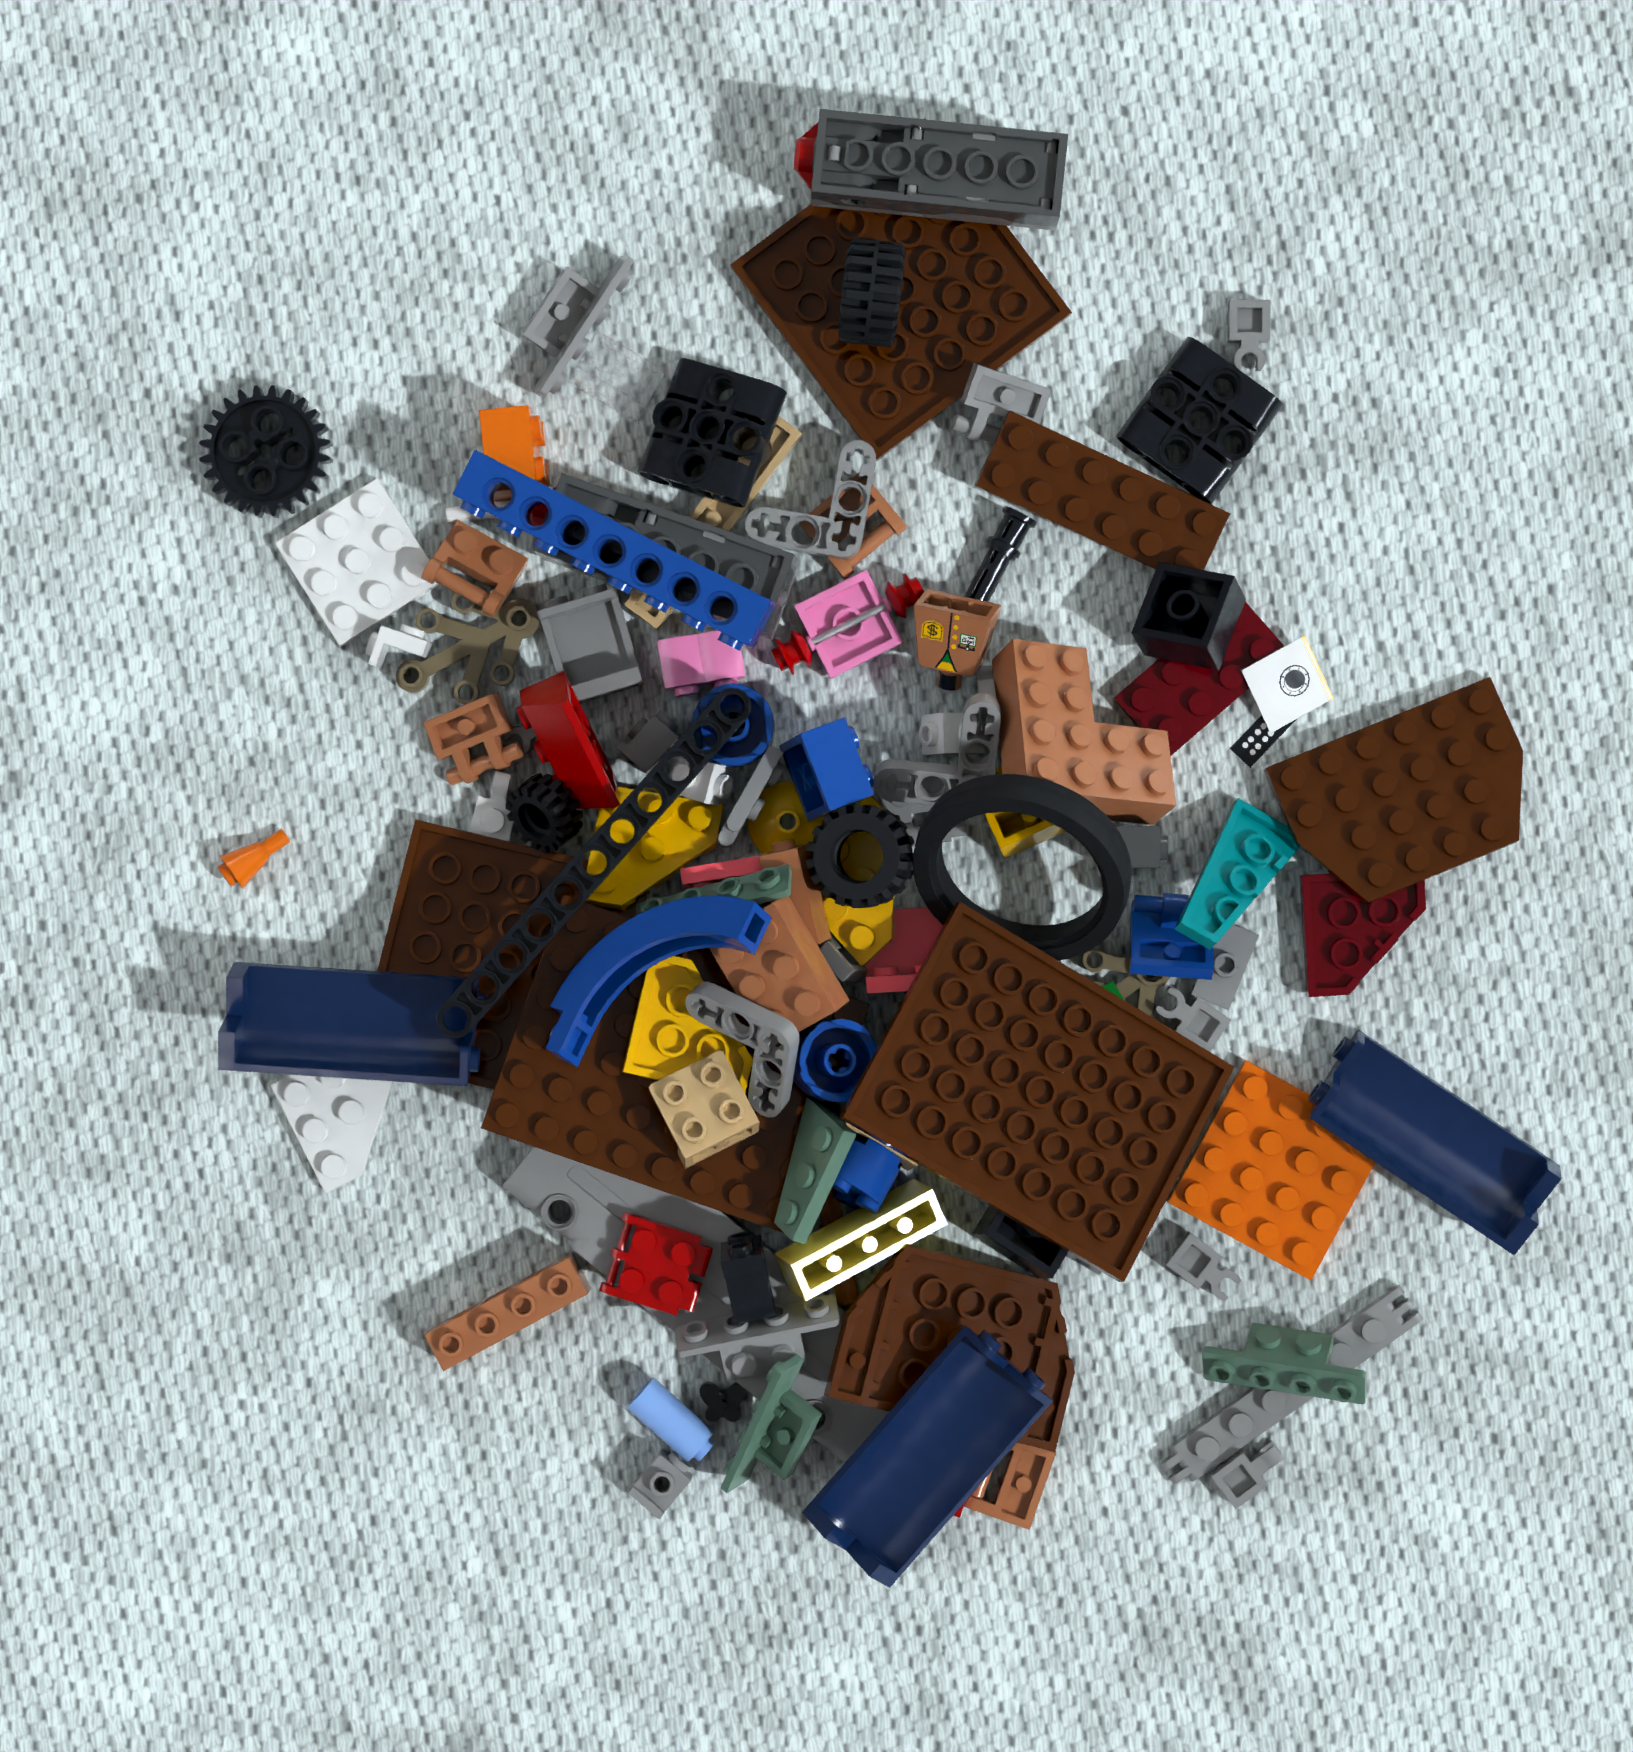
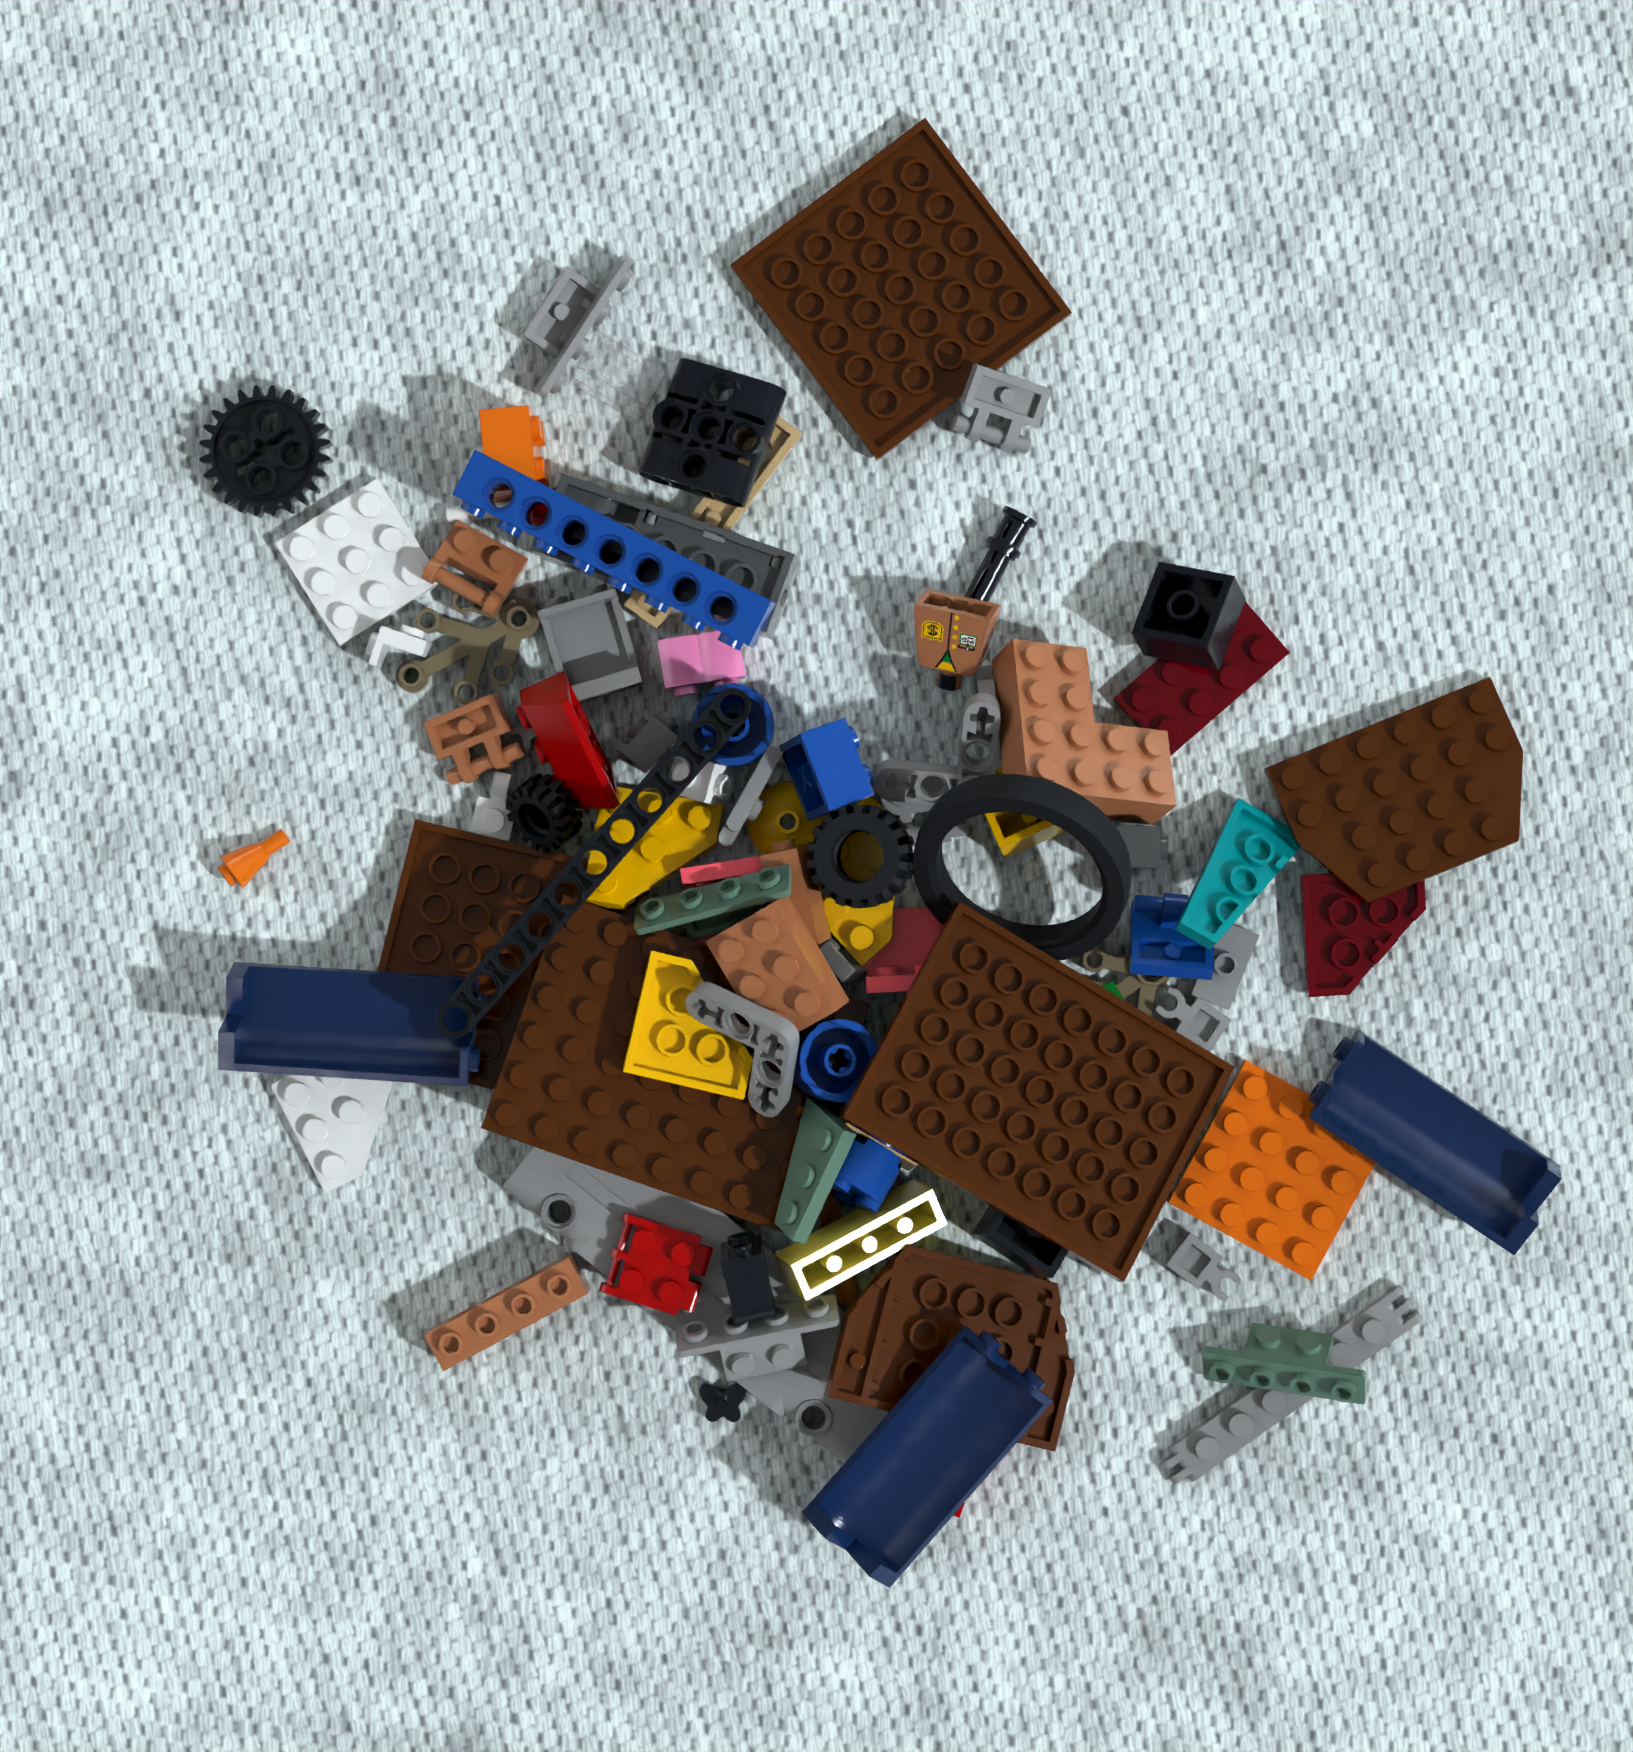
blue arch [545,895,772,1067] -> none
light blue brick [626,1377,714,1462] -> none
light grey brick [628,1449,692,1519] -> none
tan bracket [649,1051,760,1169] -> none
sand green bracket [720,1355,822,1493] -> none
light grey beam [745,440,876,559] -> none
bright pink plate [771,570,924,679] -> none
dark grey piece [794,109,1068,231] -> none
nougat plate [799,473,907,580] -> none
black tyre [838,238,906,348] -> none
white bracket [919,713,985,755] -> none
nougat plate [964,1443,1056,1530] -> none
reddish brown plate [974,410,1231,570] -> none
black connector [1116,337,1283,505] -> none
light grey plate [1210,1440,1284,1509] -> none
light grey plate [1227,299,1271,371] -> none
black sticker [1230,715,1298,768] -> none
white sticker [1241,635,1333,733] -> none

